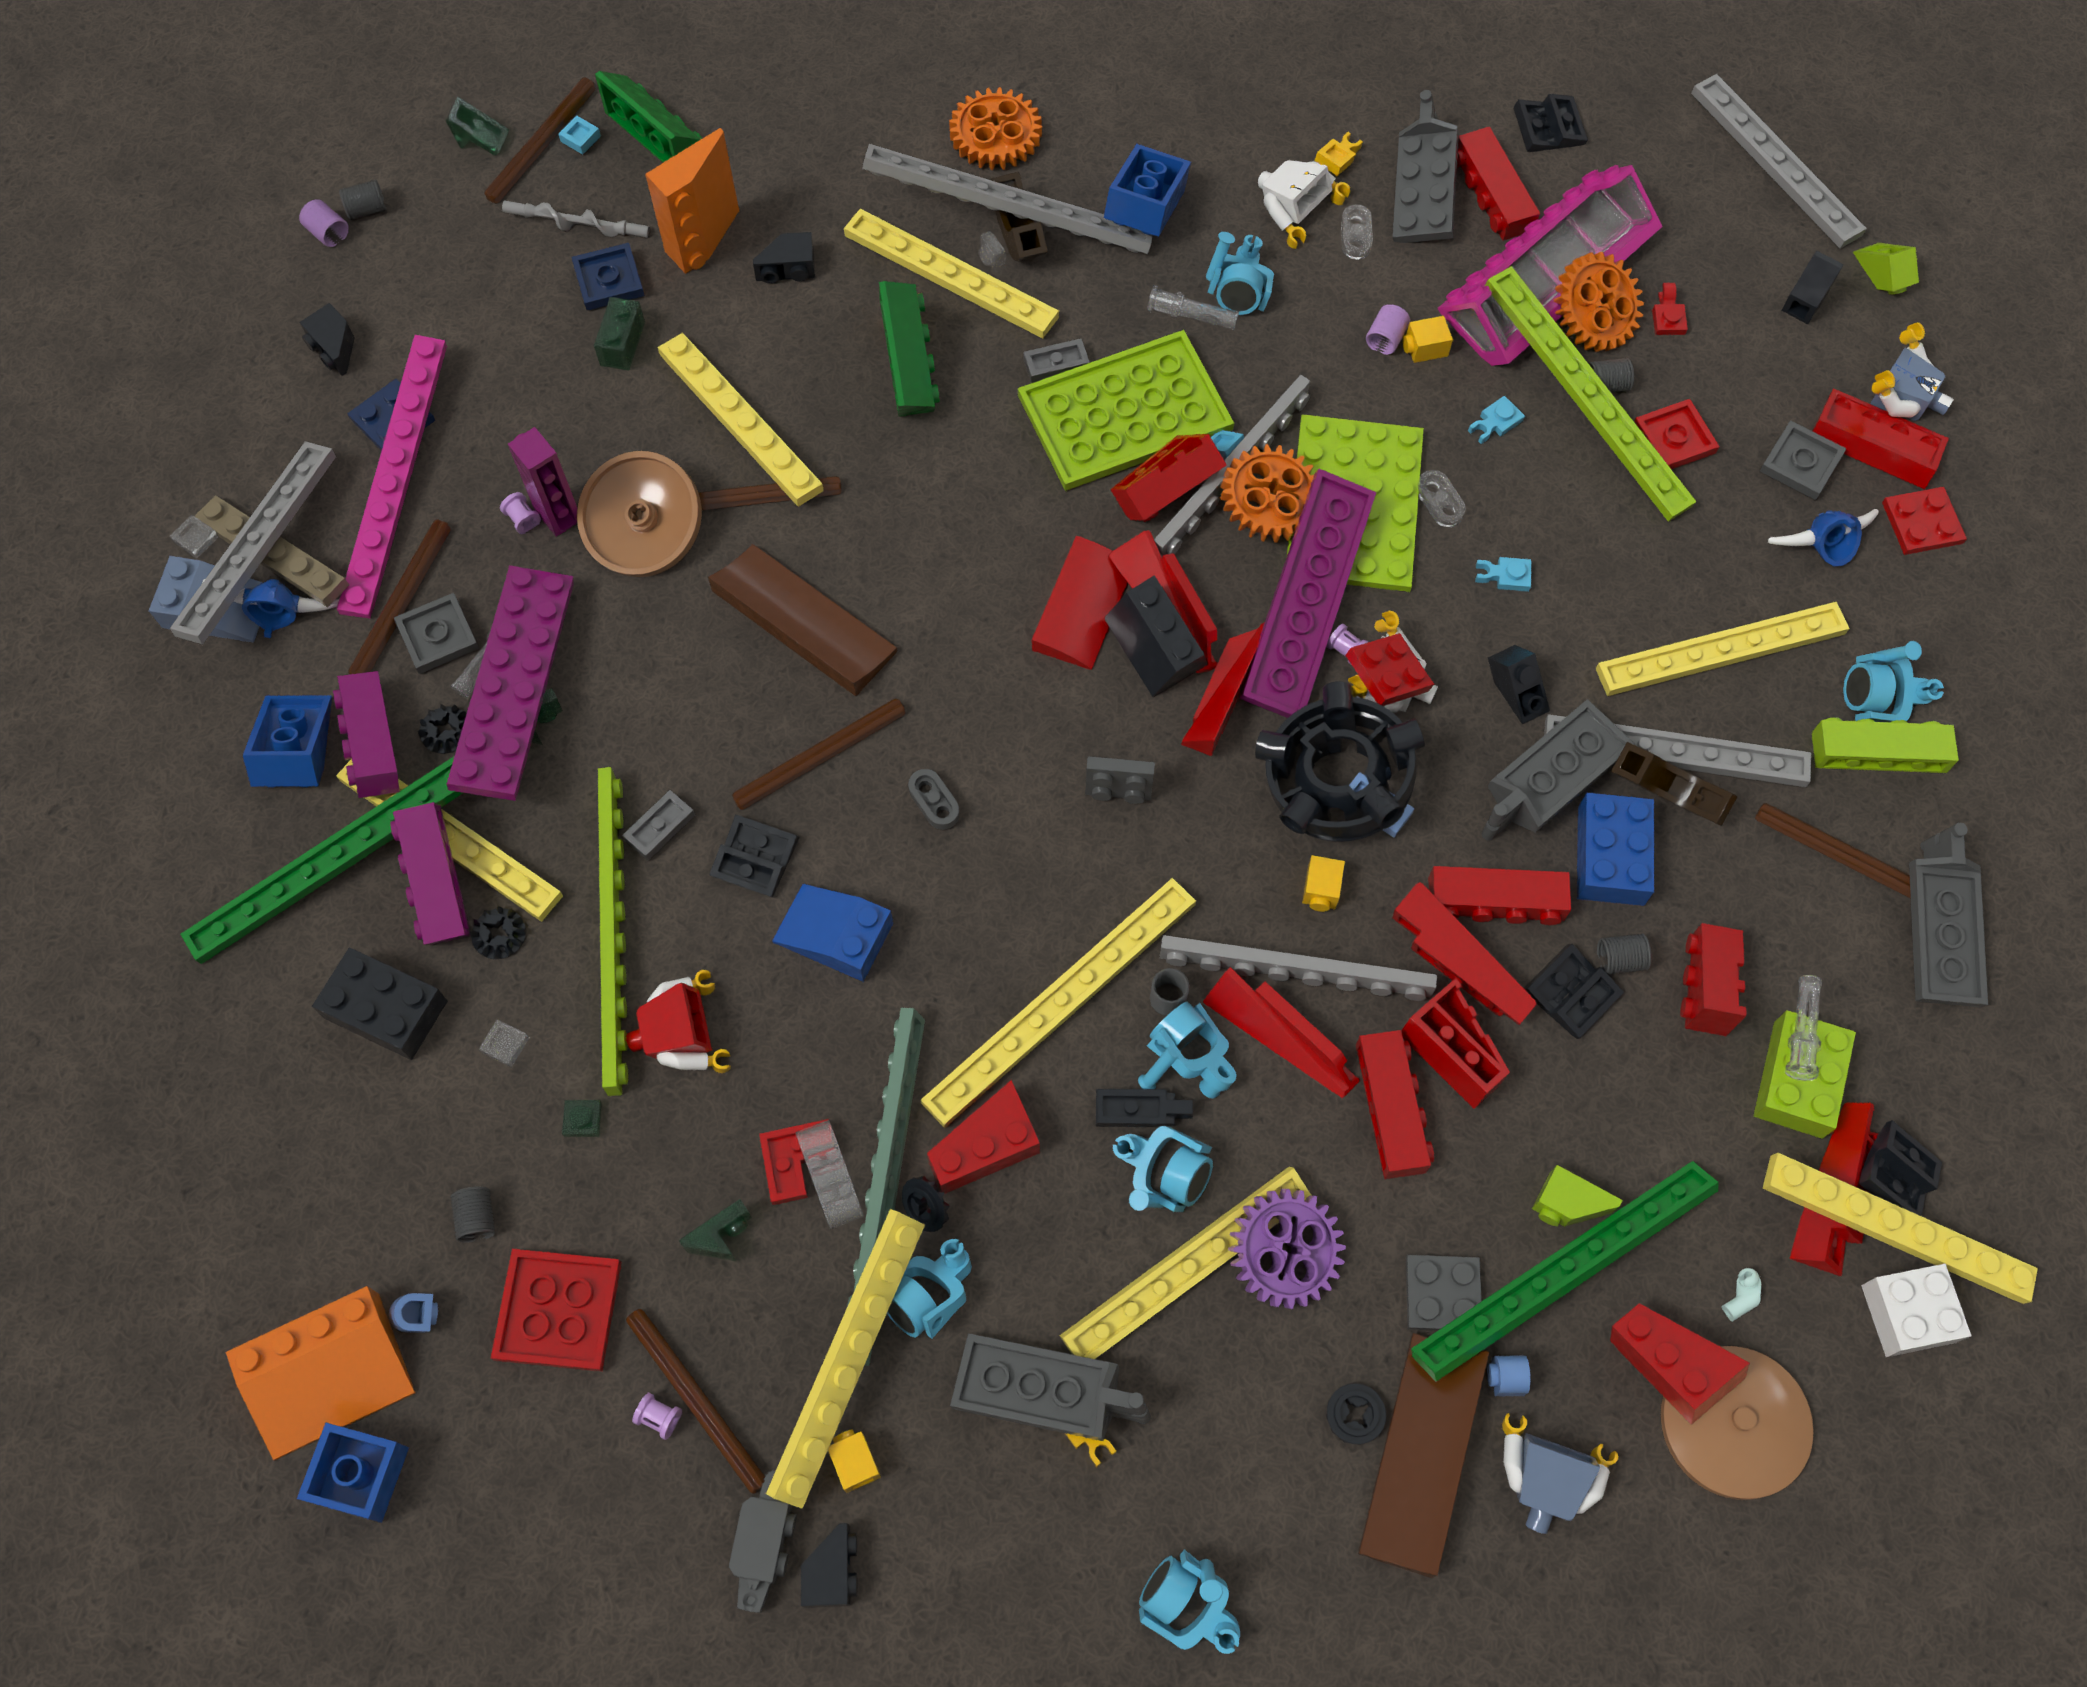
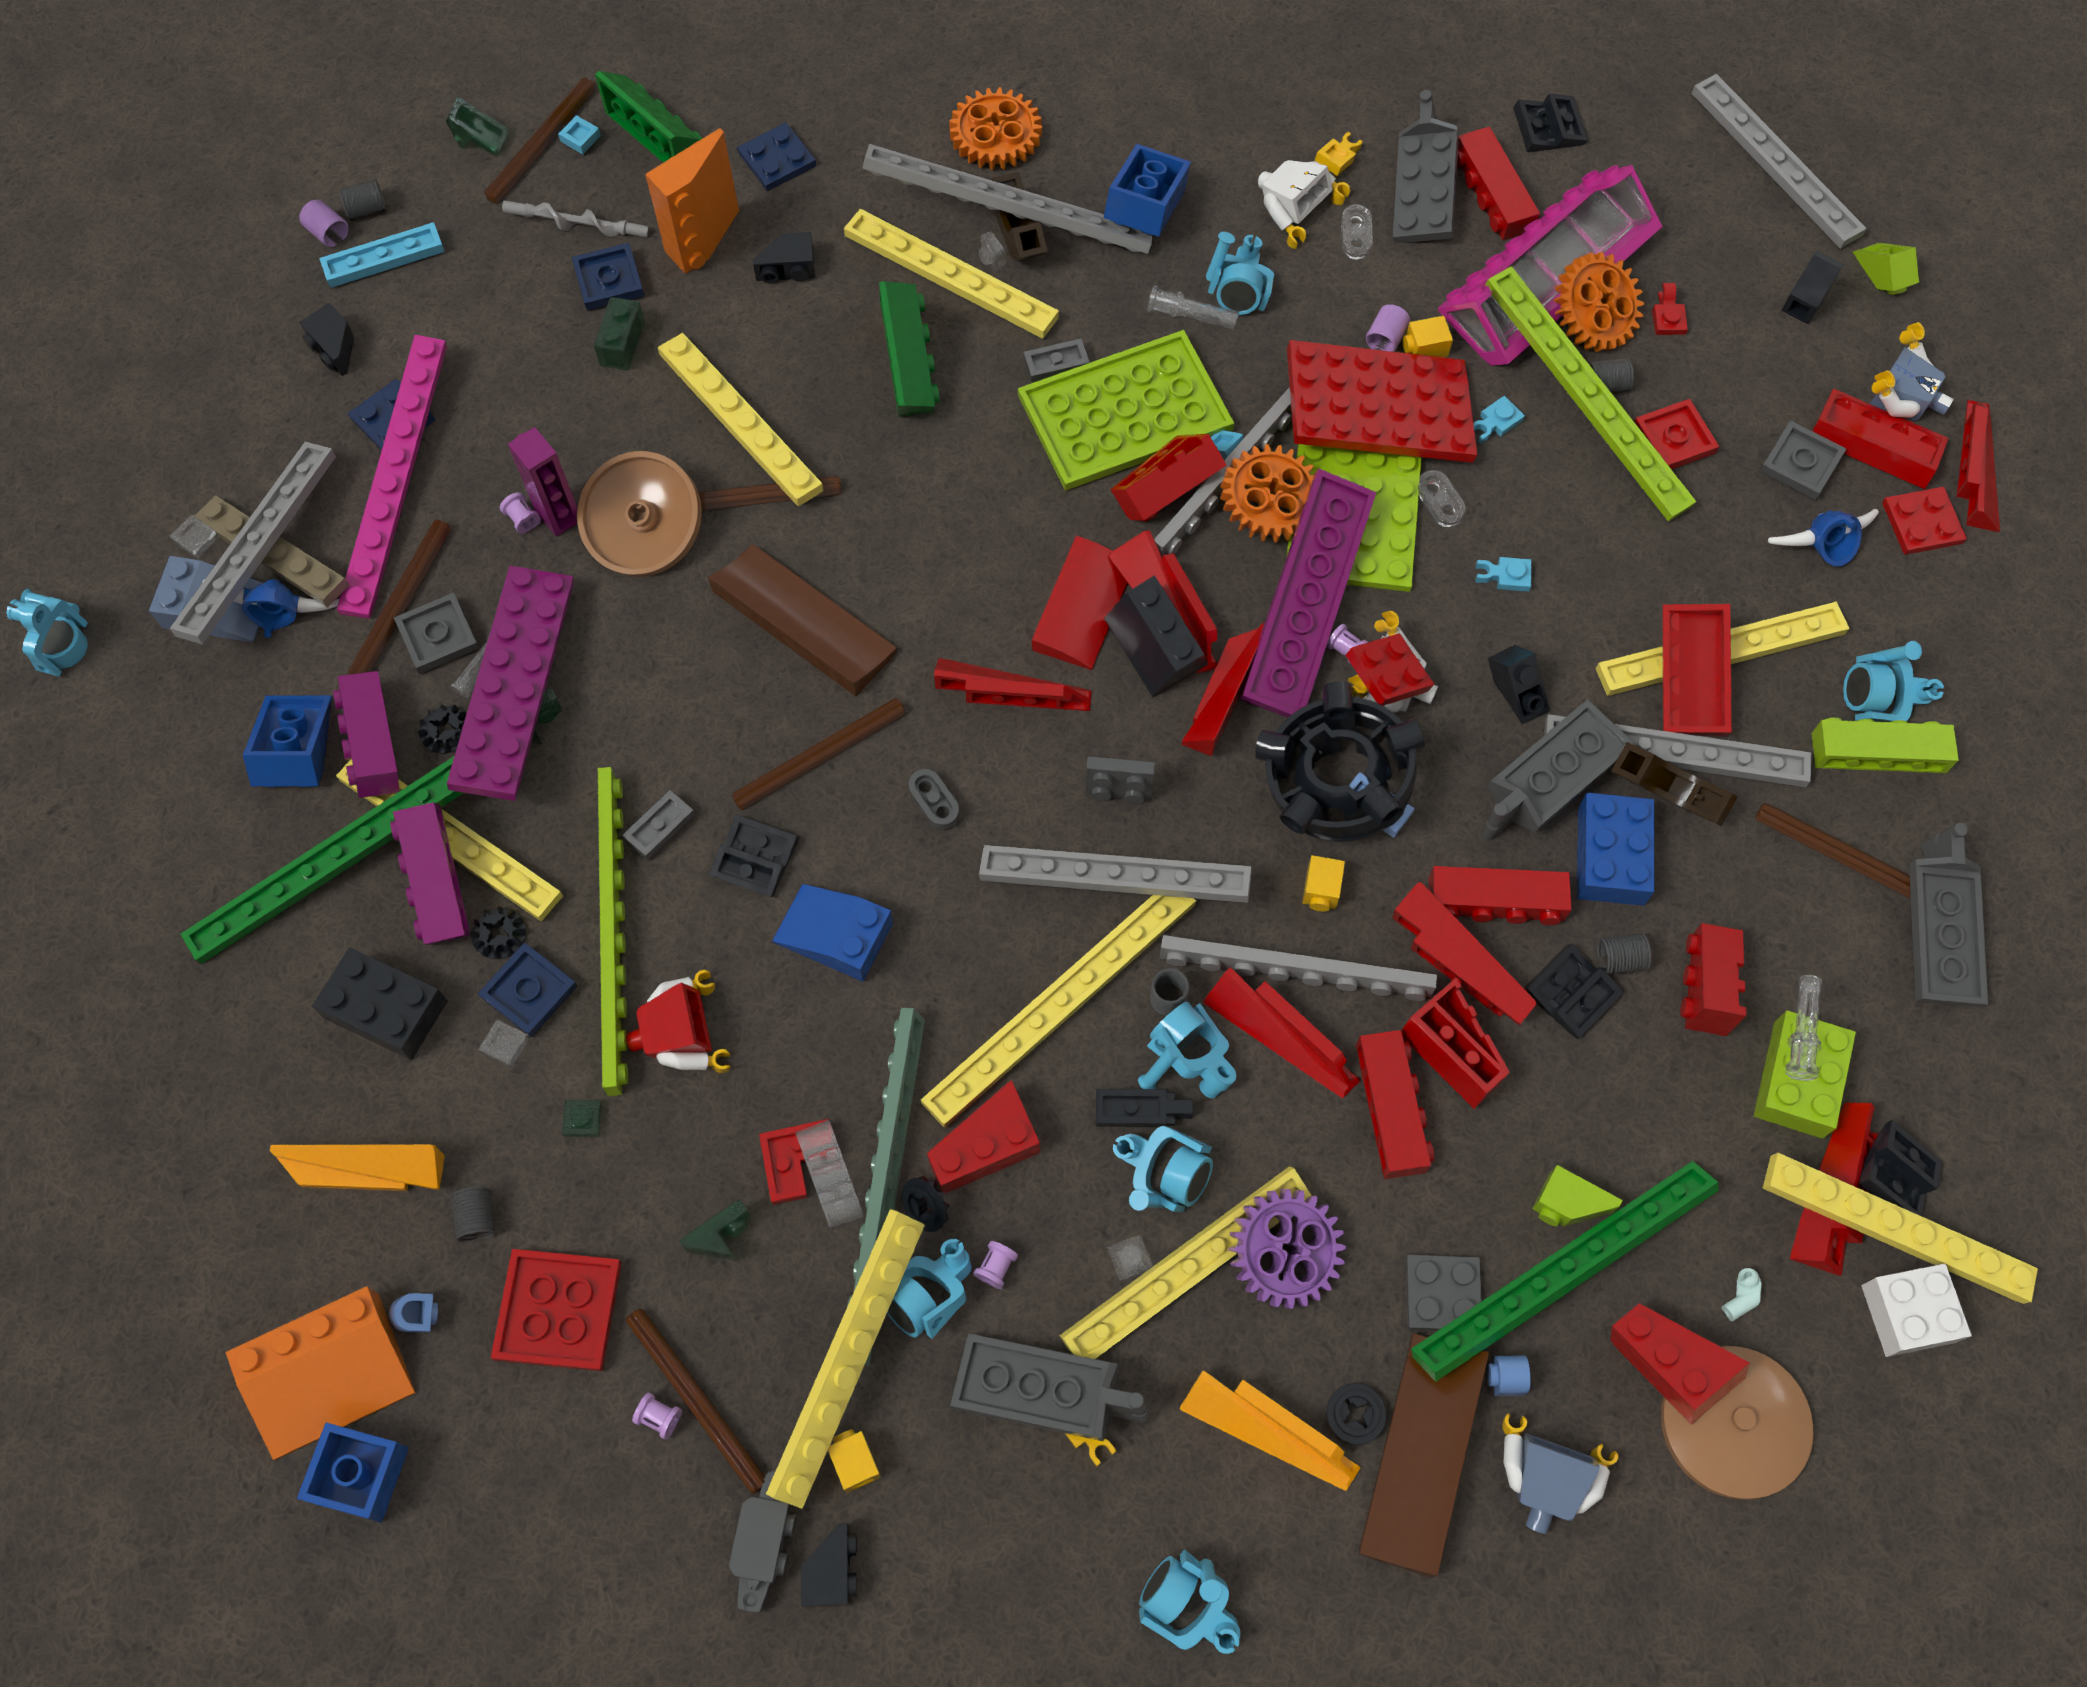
none -> medium azure piece [6,588,88,677]
none -> light orange wedge [270,1144,445,1191]
none -> medium azure plate [319,222,445,288]
none -> dark blue plate [477,942,578,1038]
none -> dark blue plate [737,122,816,191]
none -> red wedge [934,658,1092,711]
none -> lavender bush [973,1241,1018,1289]
none -> light grey plate [979,845,1252,903]
none -> clear plate [1107,1234,1153,1283]
none -> light orange wedge [1180,1370,1360,1491]
none -> red plate [1287,340,1477,463]
none -> red slope [1662,604,1732,737]
none -> red wedge [1956,399,2000,532]

